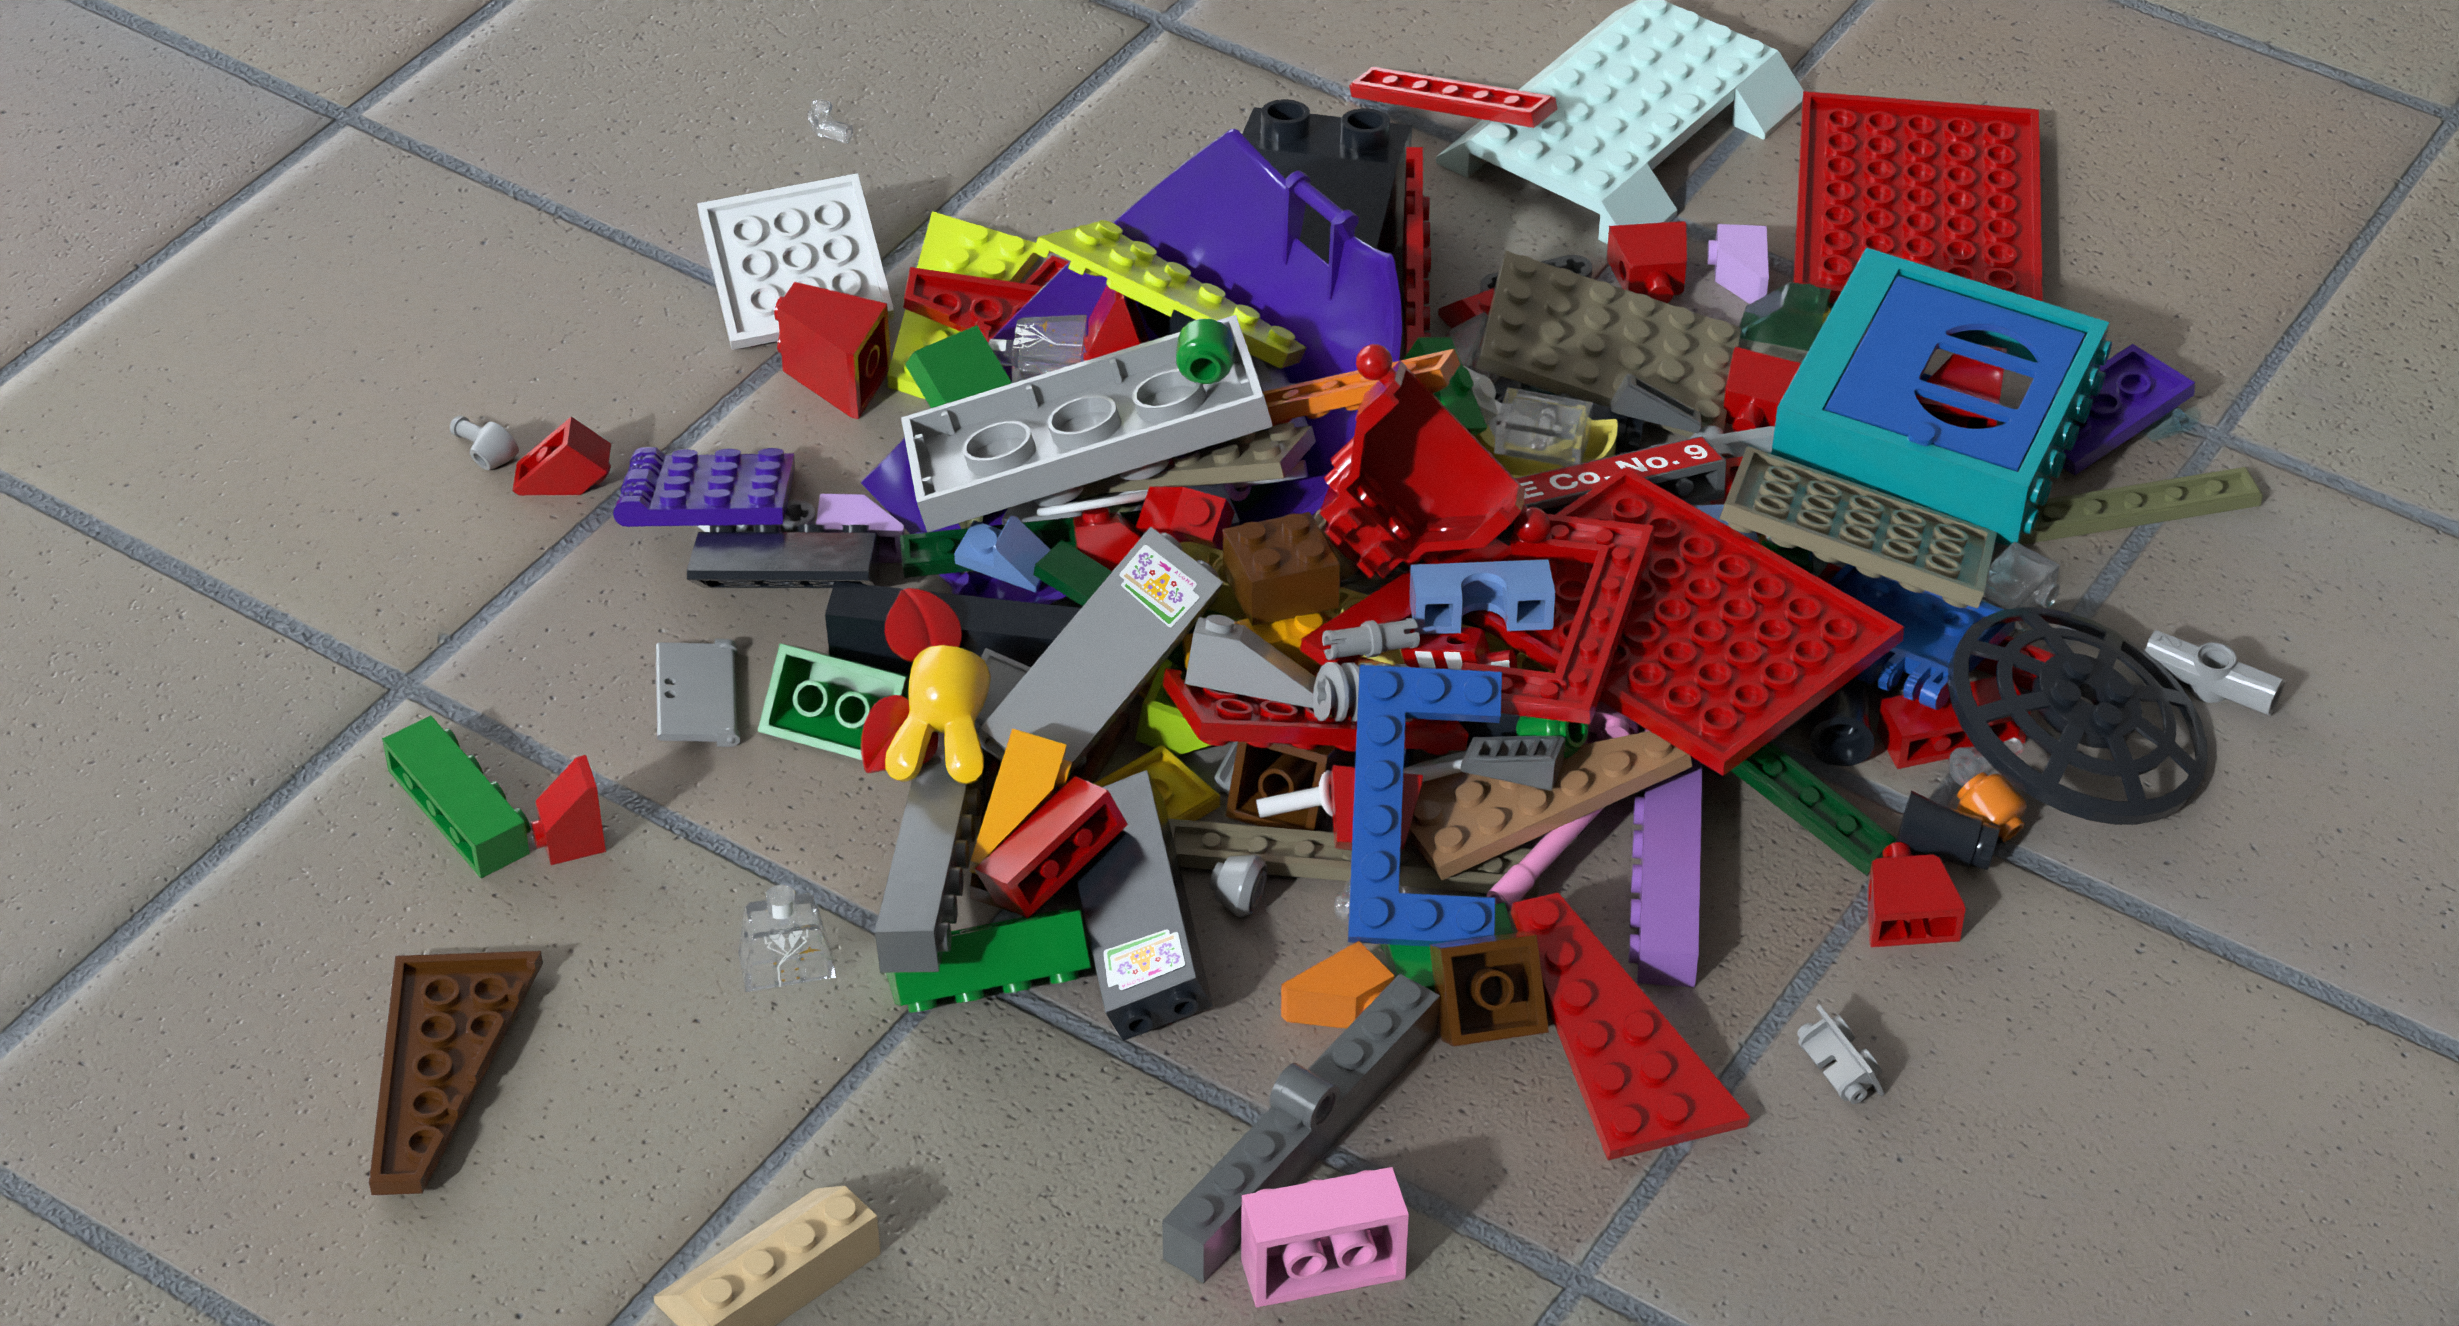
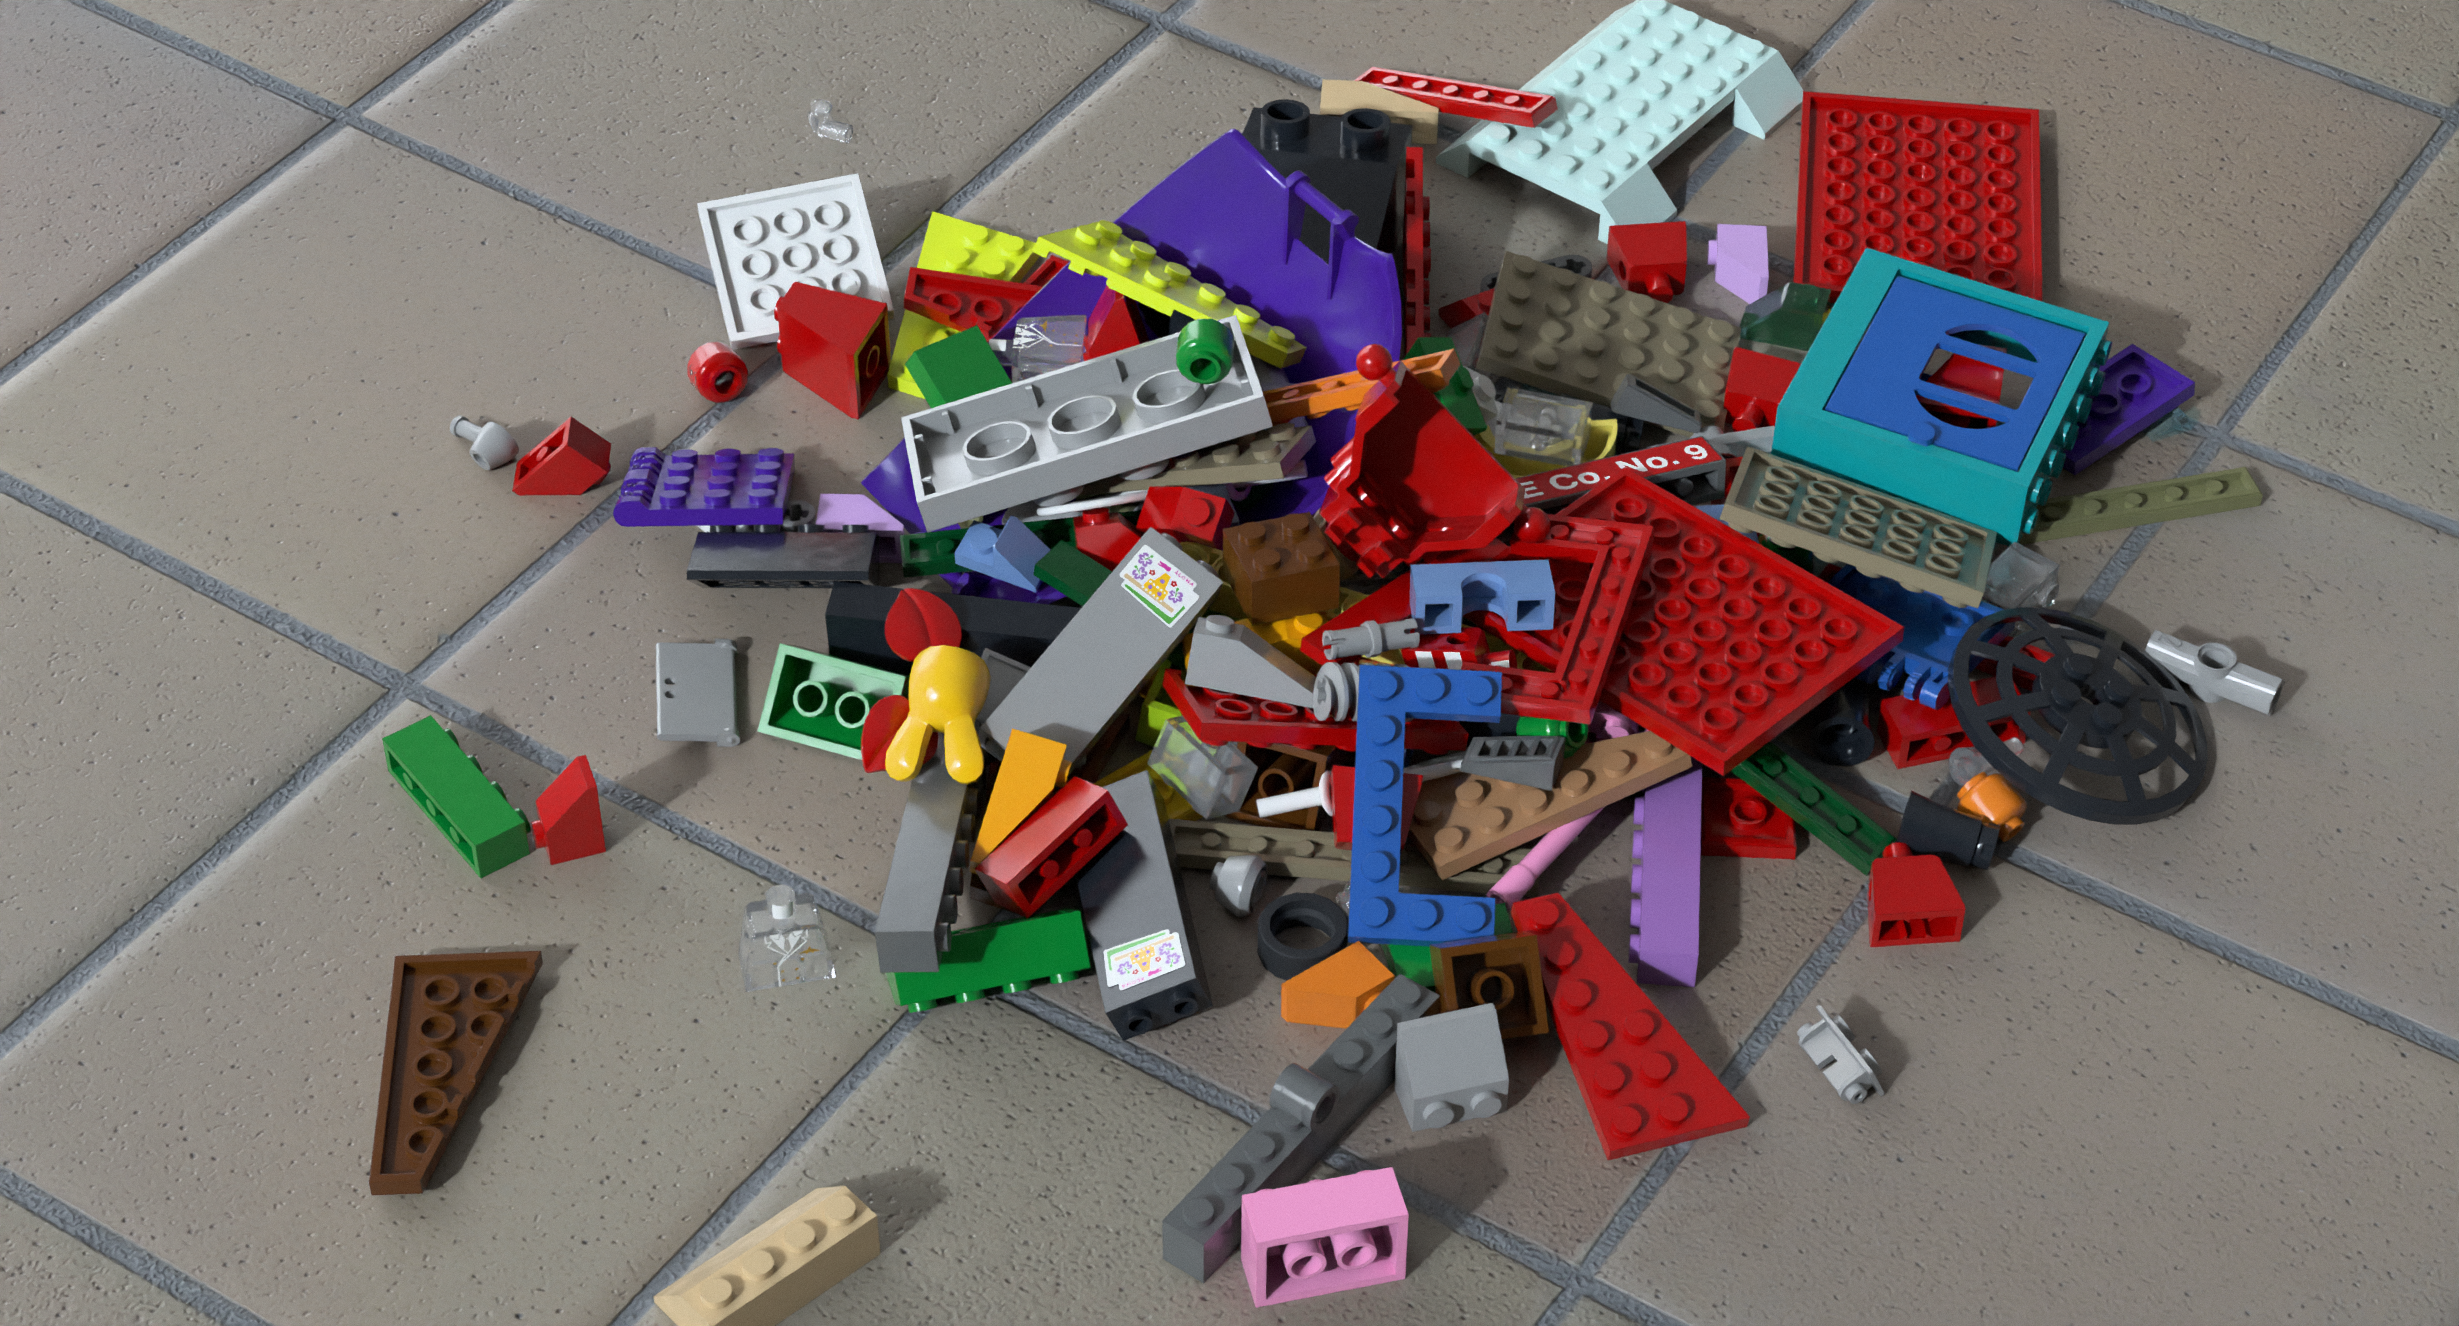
none -> red head [687,342,748,403]
none -> clear brick [1147,715,1258,819]
none -> black tyre [1257,892,1348,981]
none -> tan slope [1320,79,1439,144]
none -> light grey slope [1394,1003,1509,1132]
none -> red tile [1701,777,1796,860]

